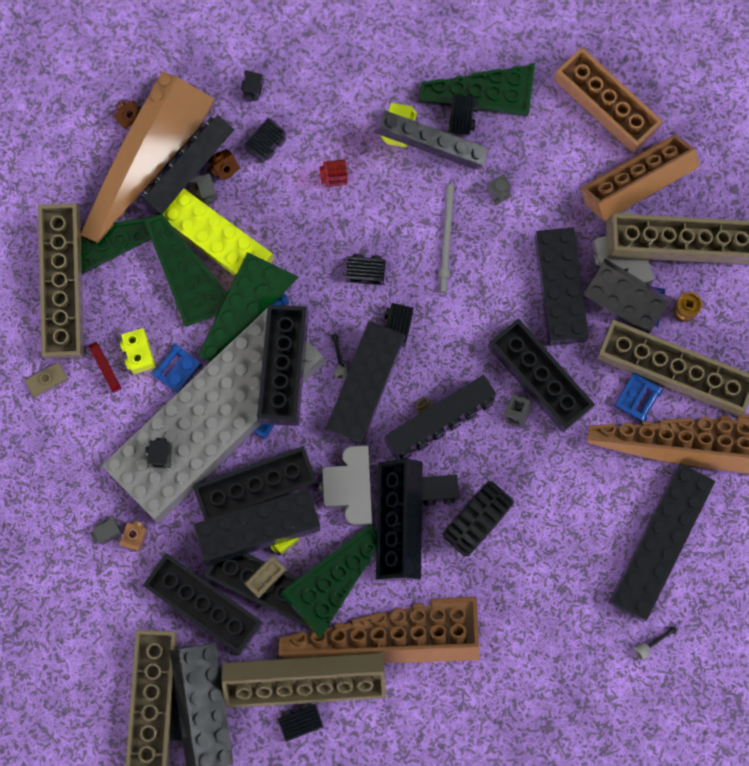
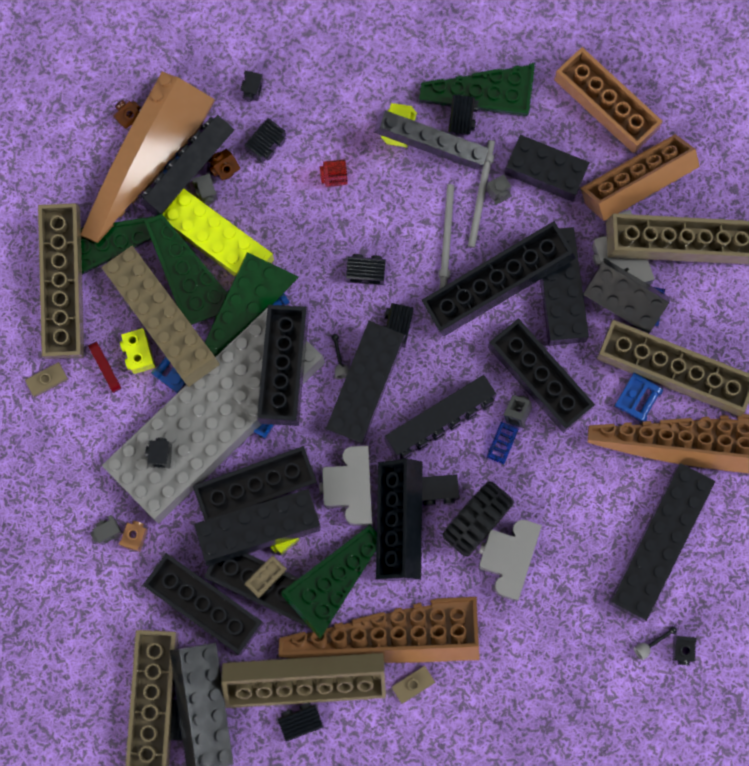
dark tan plate [415,397,434,414] -> none
pearl gold wheel [673,292,702,322] -> none
none -> dark tan brick [101,245,220,387]
none -> dark tan plate [391,666,436,704]
none -> black brick [422,221,576,336]
none -> light grey bar [468,140,495,248]
none -> light grey brick [479,520,542,602]
none -> clear blue slope [486,421,519,464]
none -> black brick [505,135,590,202]
none -> black brick [672,636,697,666]

